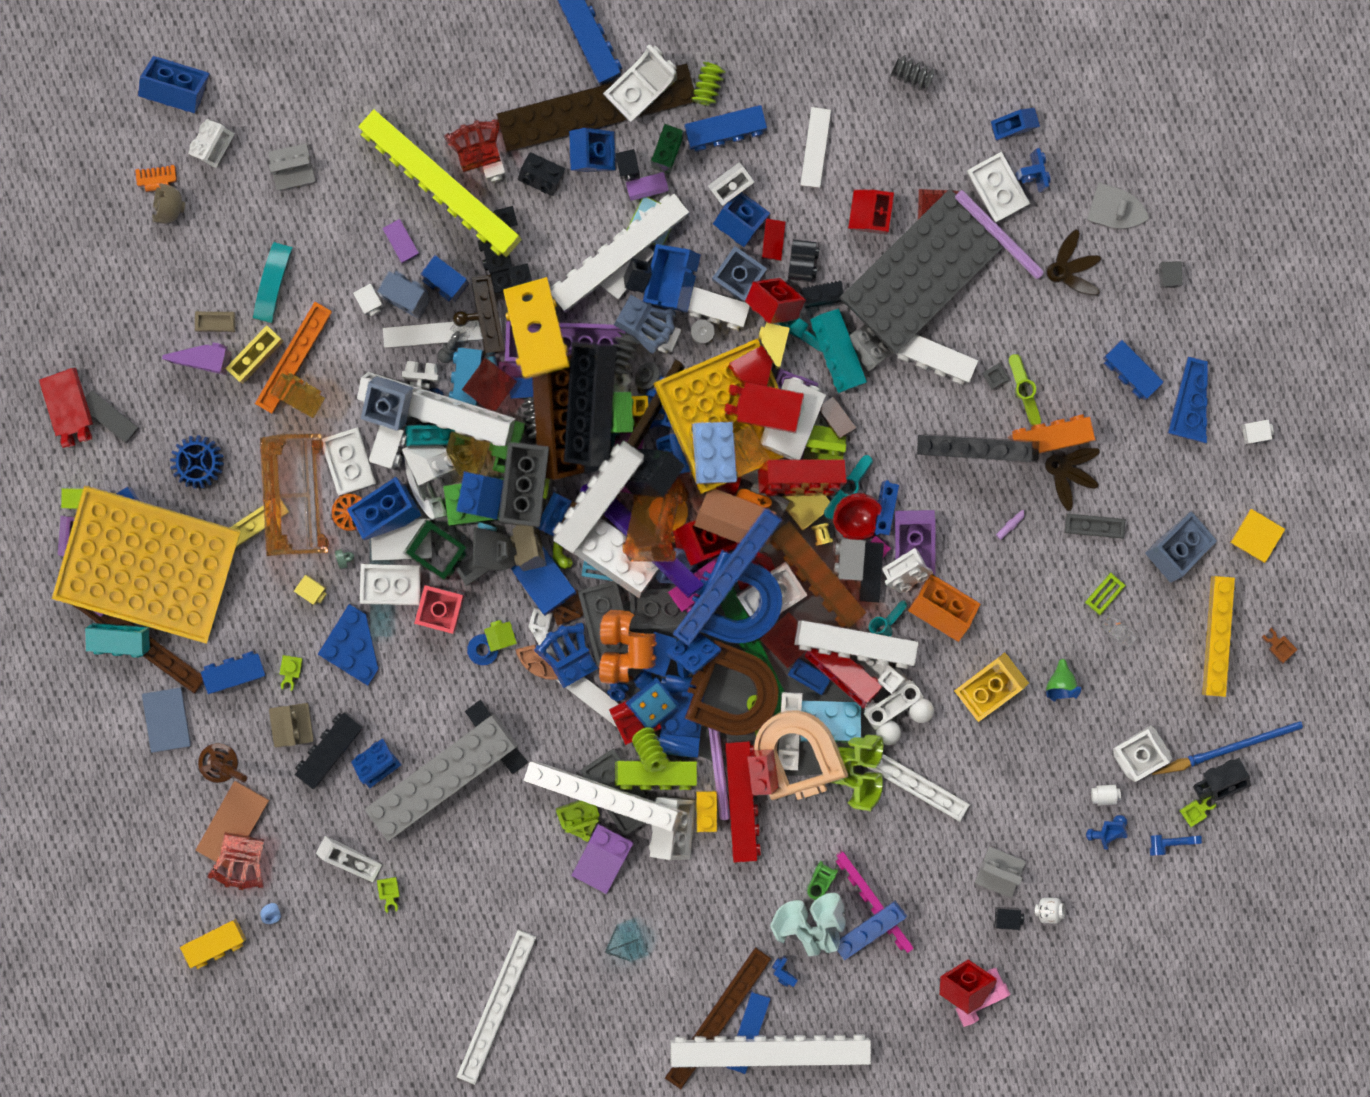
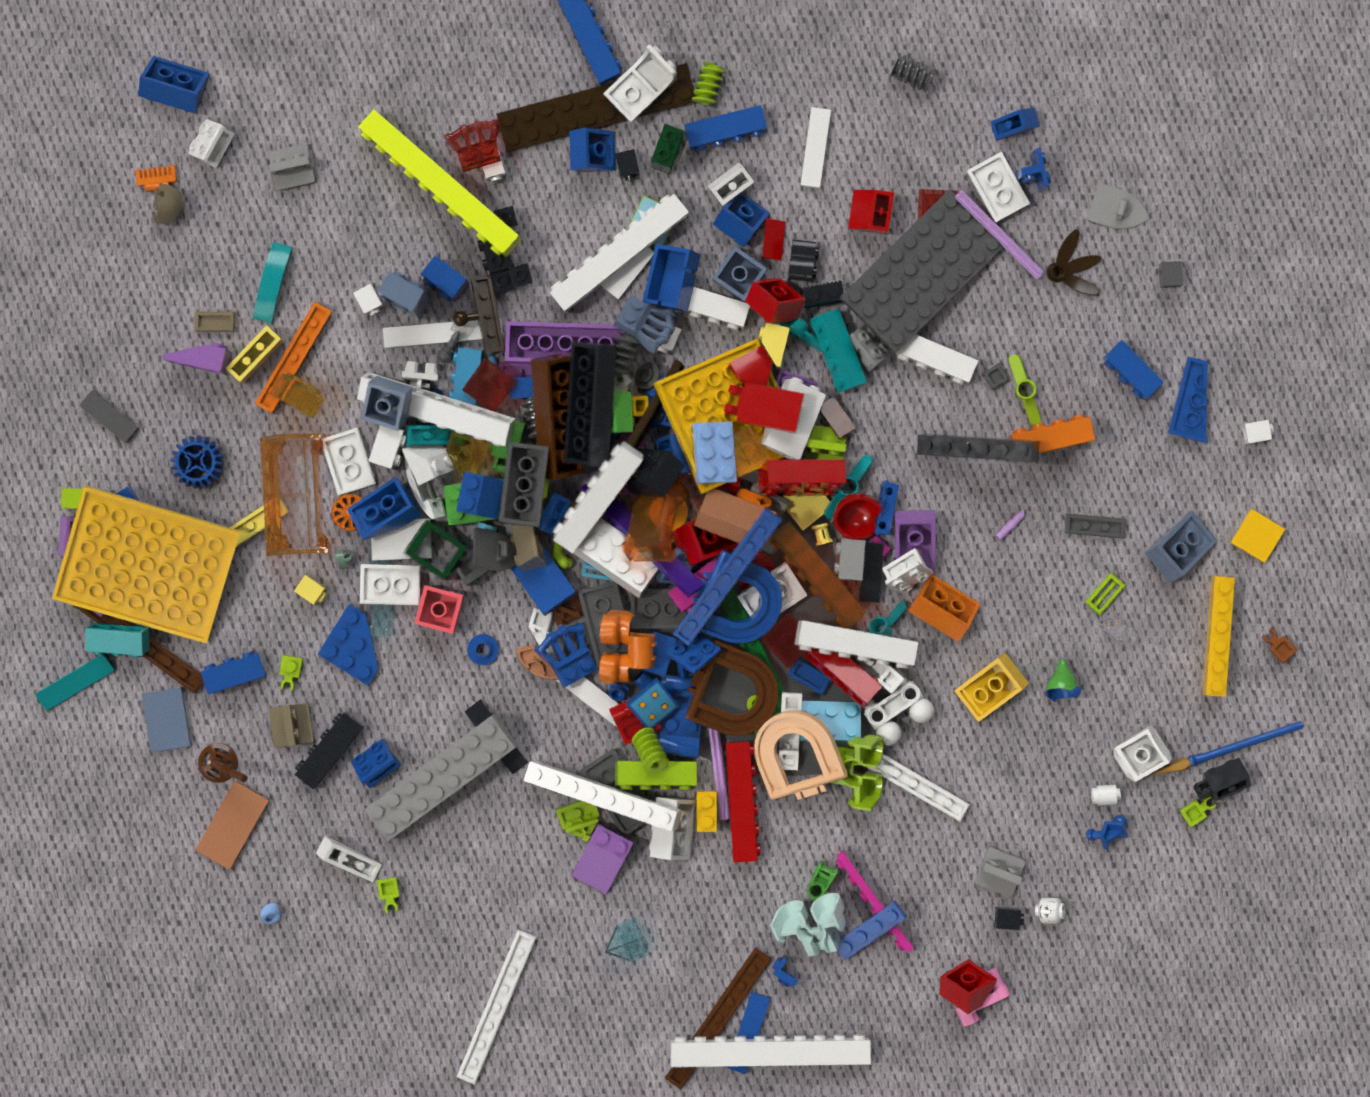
red tile [39,368,93,448] -> none
yellow brick [180,919,247,969] -> none
clear red plate [207,832,264,891] -> none
medium lavender tile [382,219,419,263] -> none
lime brick [484,620,517,652] -> none
yellow piece [503,277,569,379] -> none
black bracket [518,152,566,196] -> none
black brick [624,258,652,293] -> none
medium lavender tile [626,172,669,201] -> none
light grey piece [691,320,714,345] -> none
red brick [747,749,779,795] -> none
dark brown plant [1045,448,1100,511] -> none
blue brick [1149,835,1202,856] -> none
none -> teal slope [35,653,115,711]

